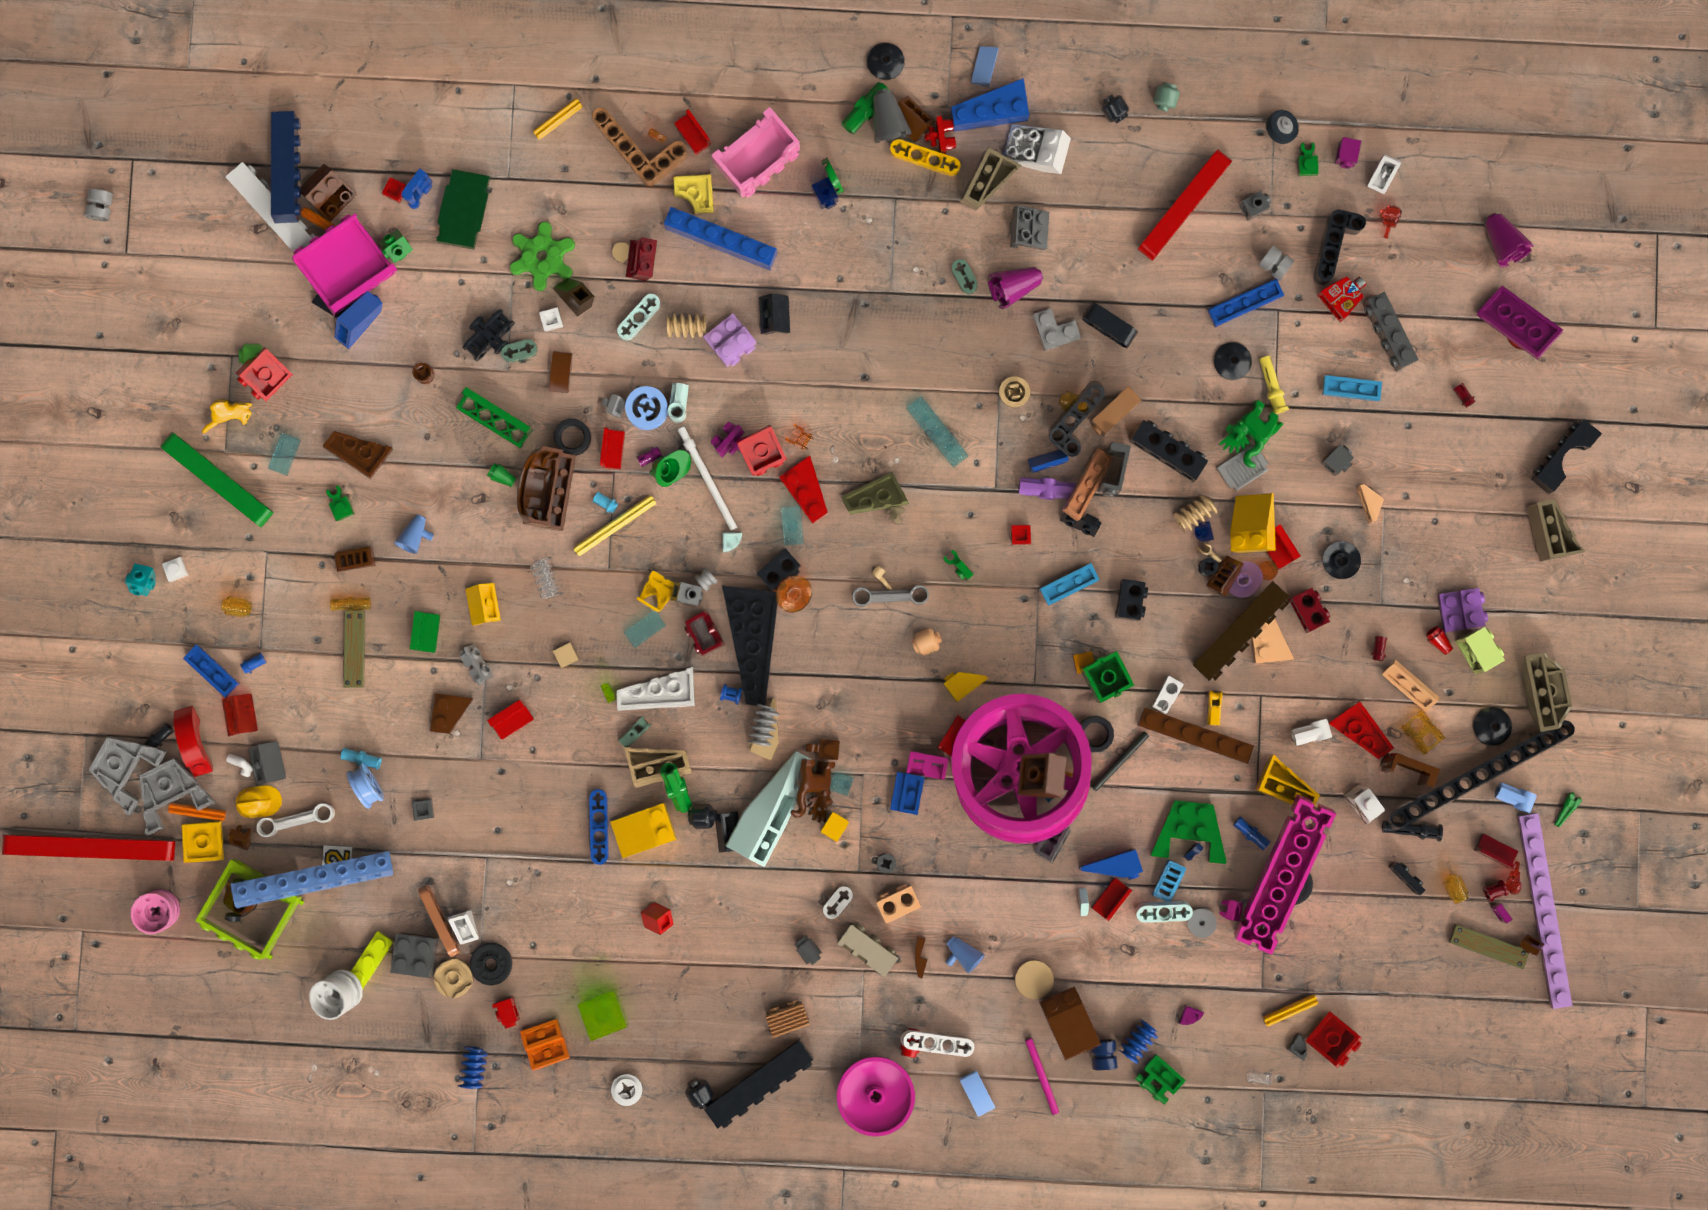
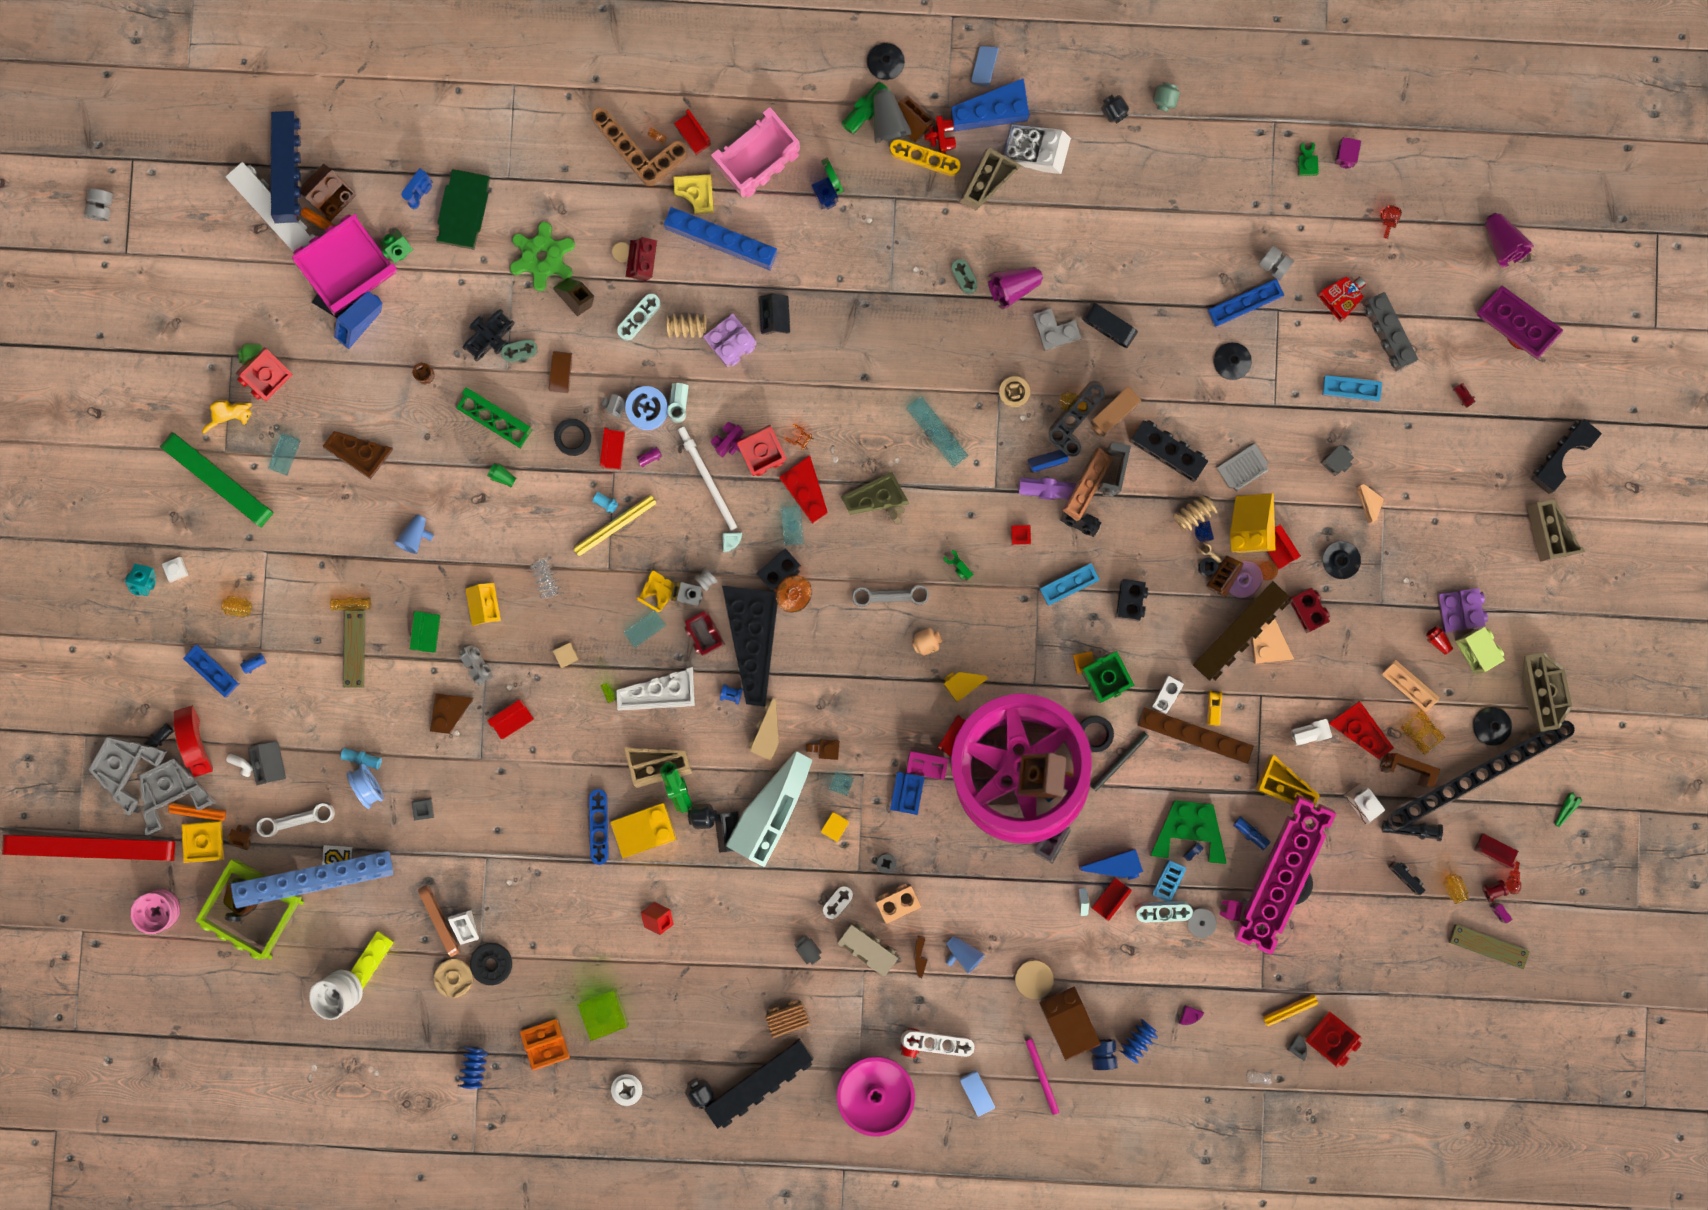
clear red panel [222,694,258,737] -> none
yellow piece [235,786,282,818] -> none
green plate [326,485,355,522] -> none
reddish brown slope [334,546,376,572] -> none
red plate [381,177,407,203] -> none
dark grey brick [390,932,439,978] -> none
red brick [492,997,520,1029] -> none
reddish brown piece [517,446,576,531] -> none
yellow axle [533,99,582,139] -> none
white plate [539,307,563,332] -> none
sand green bar [618,716,652,747] -> none
green piece [649,450,691,487] -> none
light grey piece [747,704,780,746] -> none
reddish brown animal [791,759,835,823] -> none
tan hand [872,566,892,591] -> none
dark grey plate [1009,205,1049,250] -> none
green plate [1134,1054,1186,1105] -> none
red beam [1137,149,1233,261] -> none
green animal [1219,400,1283,468] -> none
dark grey brick [1239,191,1271,221] -> none
light yellow pin [1259,356,1289,414] -> none
black wheel [1266,110,1299,144] -> none
black beam [1314,209,1366,285] -> none
white slope [1367,154,1402,194] -> none
dark red pin [1371,636,1387,661] -> none
light blue piece [1494,782,1537,814] -> none
lavender plate [1517,813,1572,1009] -> none
reddish brown plate [1519,934,1545,956] -> none

